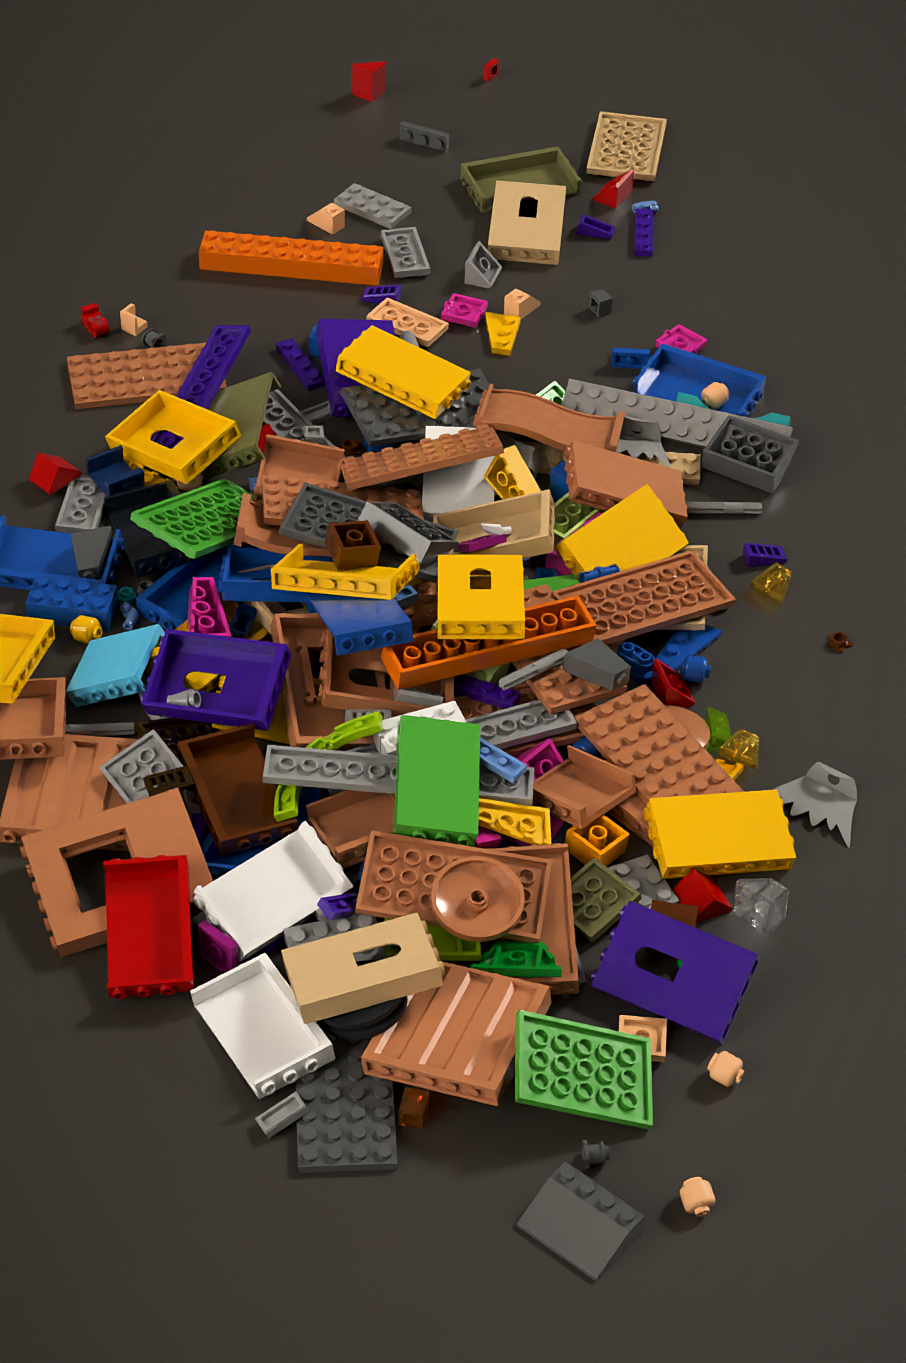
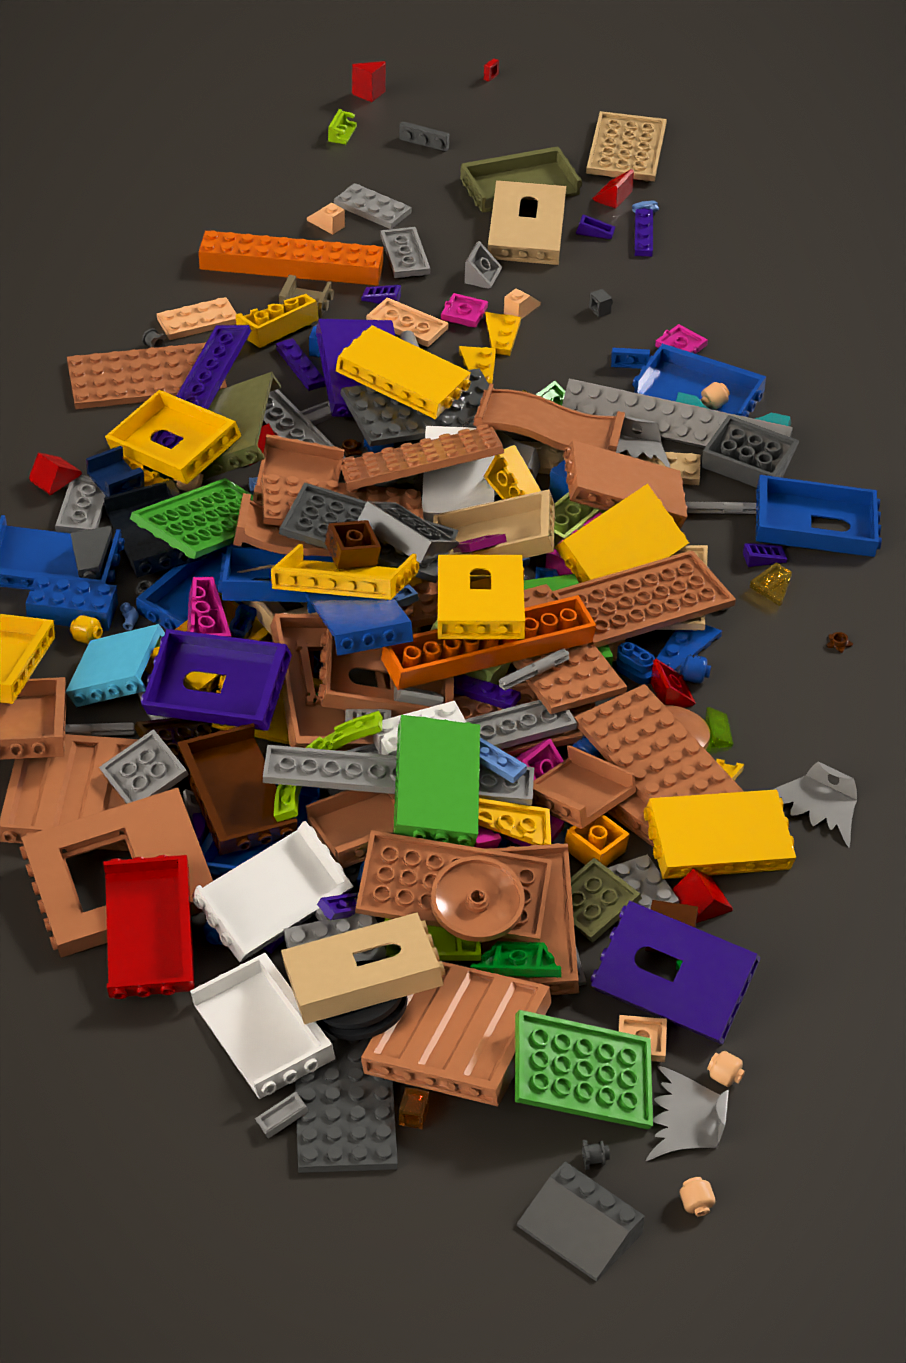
red leg [80,303,110,338] -> none
teal plate [117,587,137,605] -> none
light nougat panel [120,303,147,336] -> none
dark brown slope [143,766,195,797] -> none
light grey cone [167,689,201,708] -> none
magenta tile [198,920,239,973] -> none
light grey tile [304,426,324,443] -> none
white bar [481,523,512,535] -> none
dark grey slope [563,638,631,691] -> none
blue pin [578,564,620,583] -> none
clear yellow wing [719,728,759,770] -> none
clear slope [732,878,790,935] -> none
none -> light nougat plate [157,297,237,340]
none -> yellow wedge [235,294,319,348]
none -> dark tan panel [279,275,334,318]
none -> lime hinge [328,109,357,145]
none -> yellow wing [459,346,496,385]
none -> light grey piece [646,1066,729,1162]
none -> blue panel [756,475,882,557]

